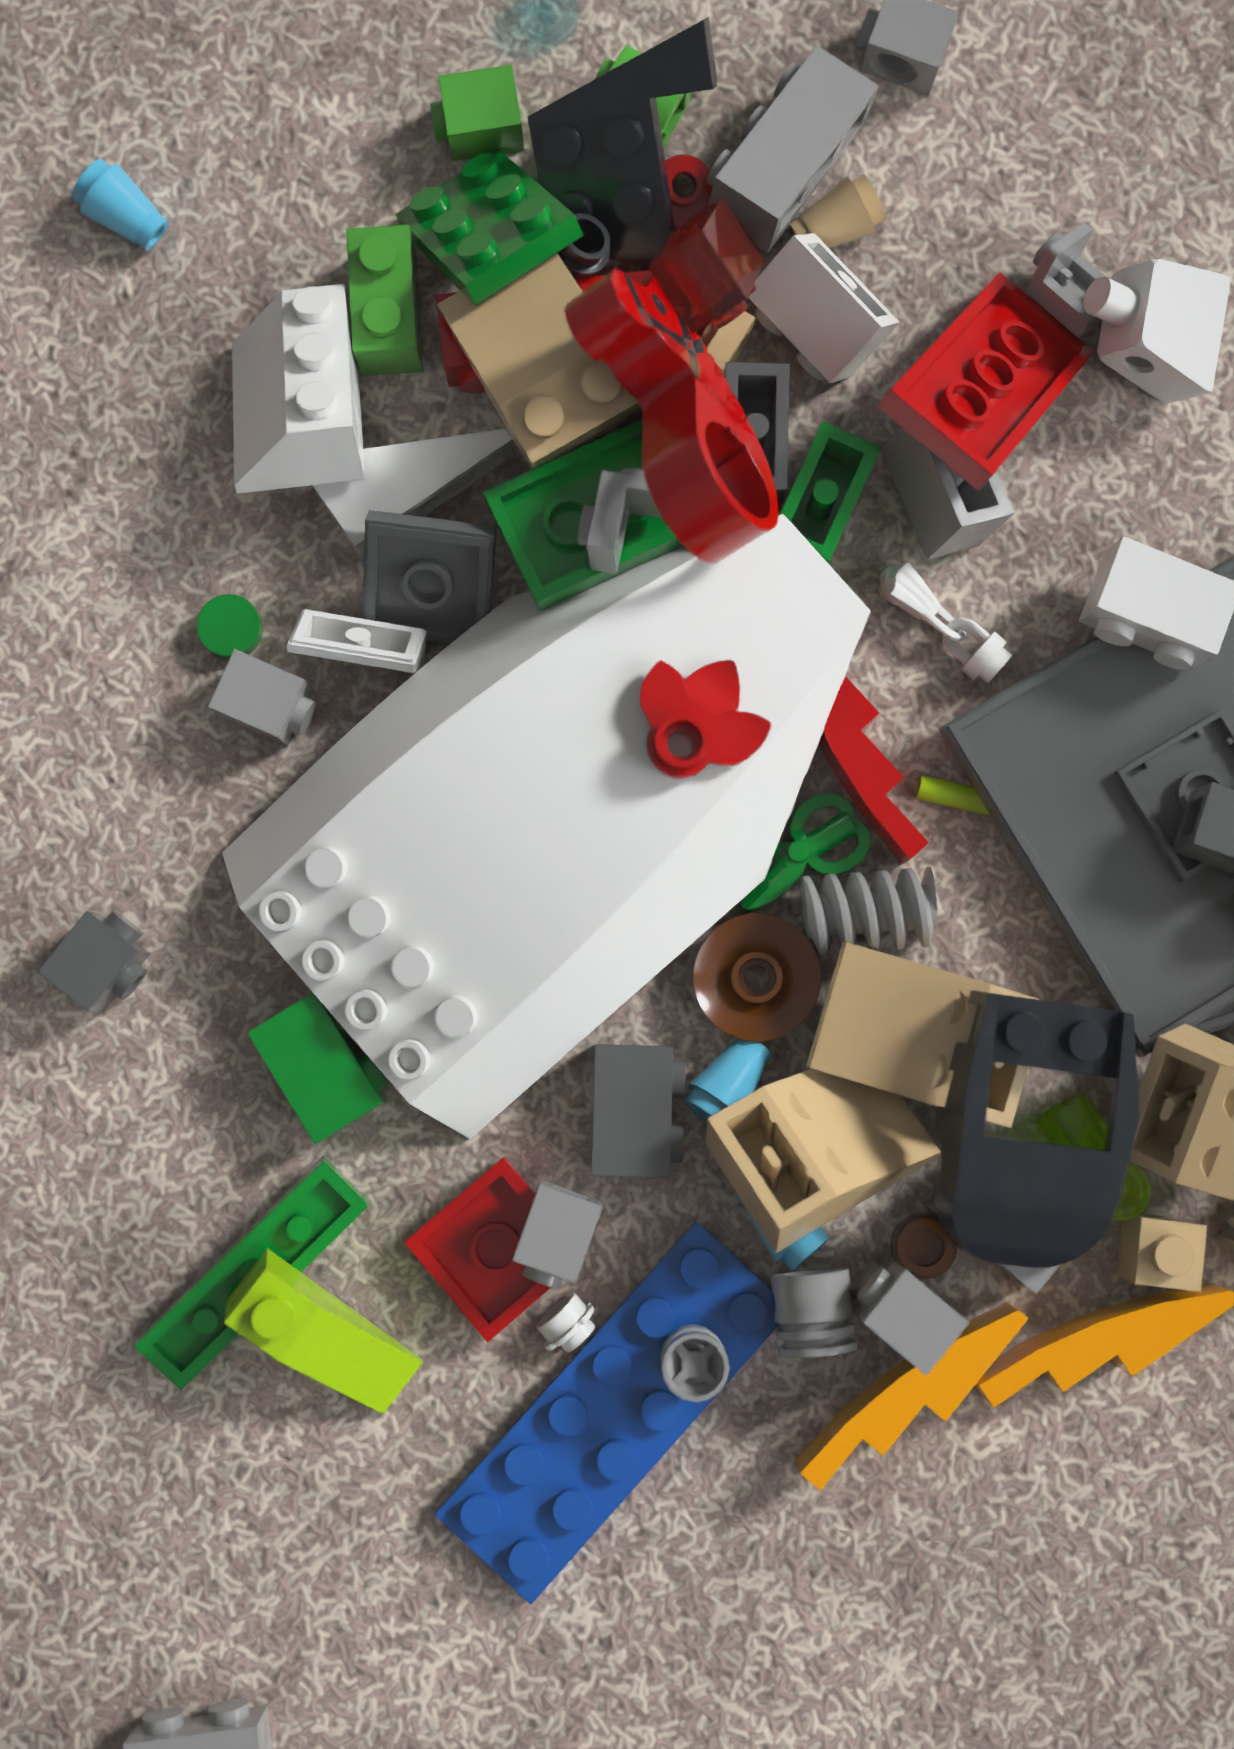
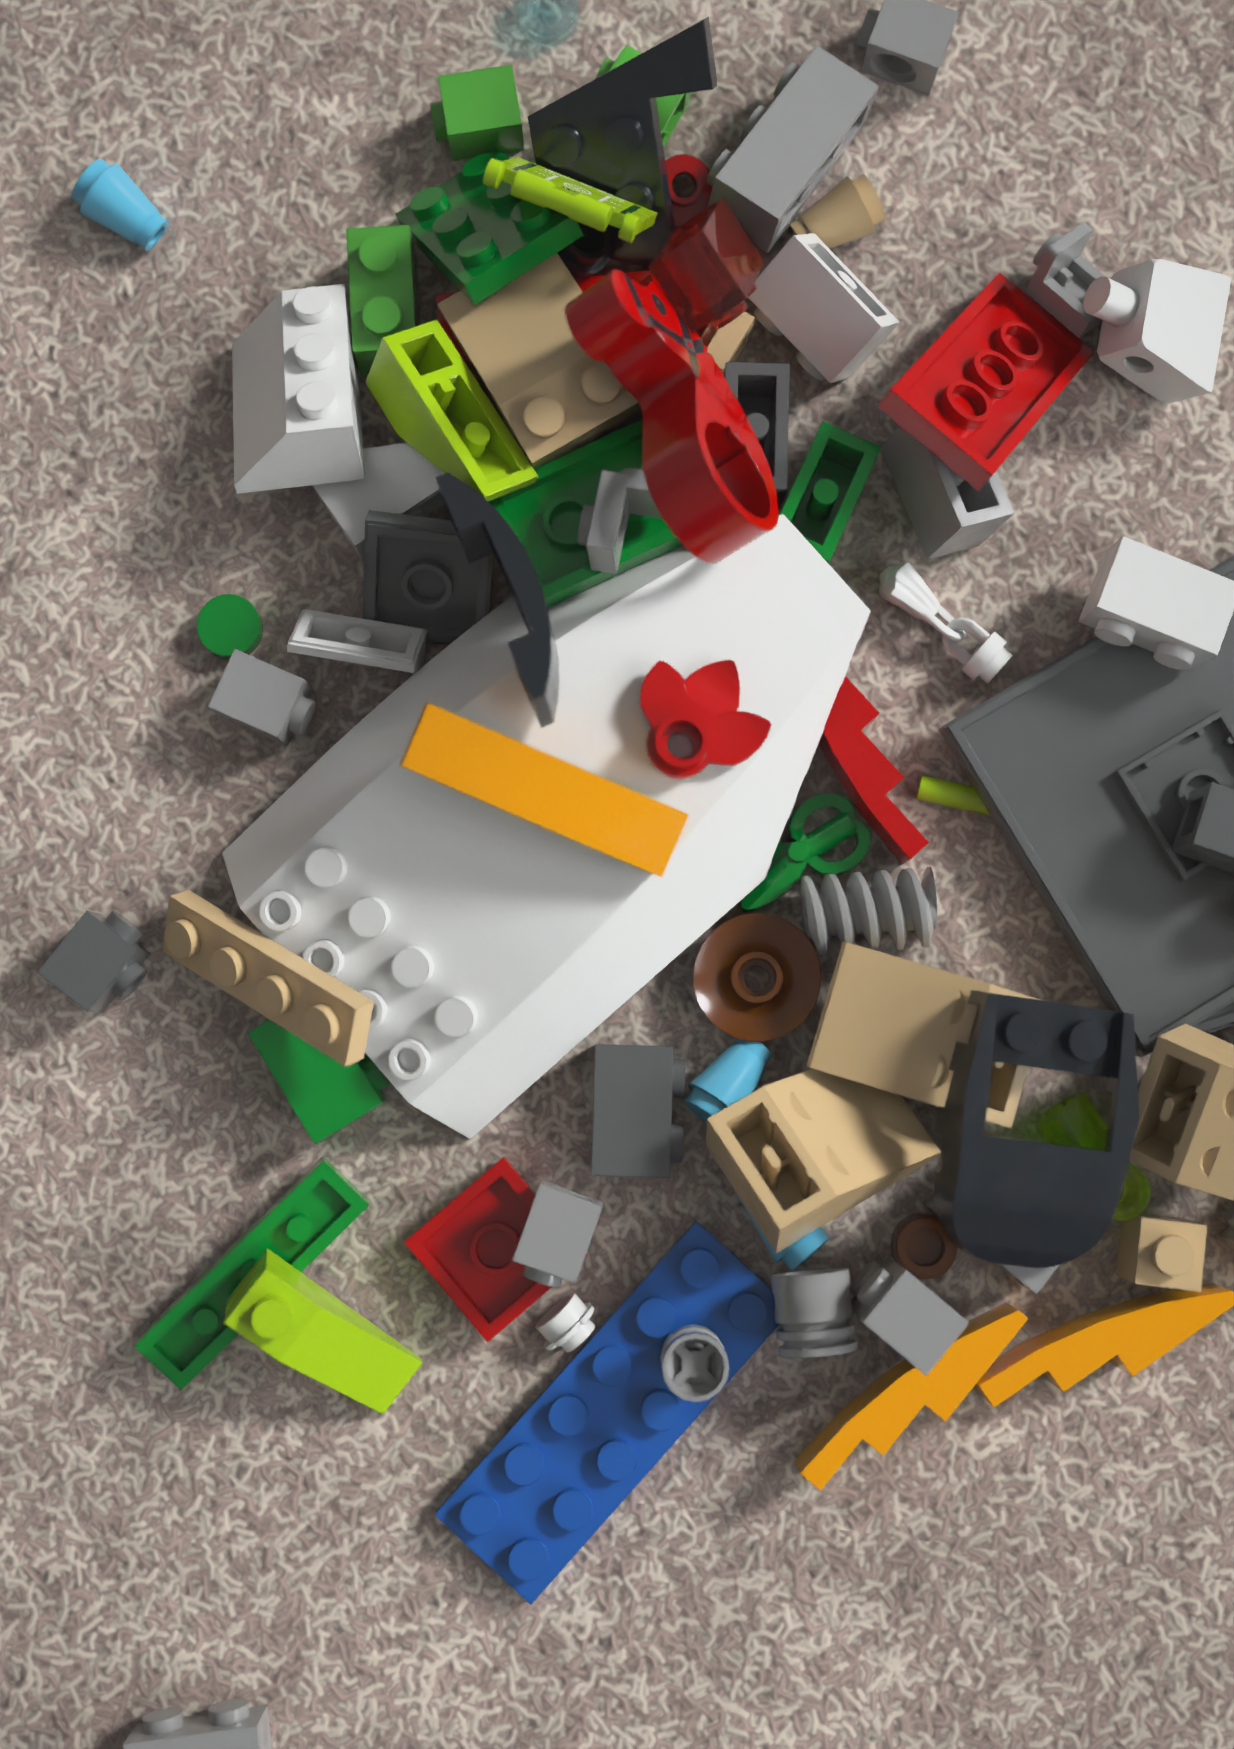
none -> tan plate [162,890,374,1067]
none -> lime slope [365,319,538,501]
none -> light orange slope [399,702,688,877]
none -> black slope [435,473,559,728]
none -> lime piece [483,157,657,243]

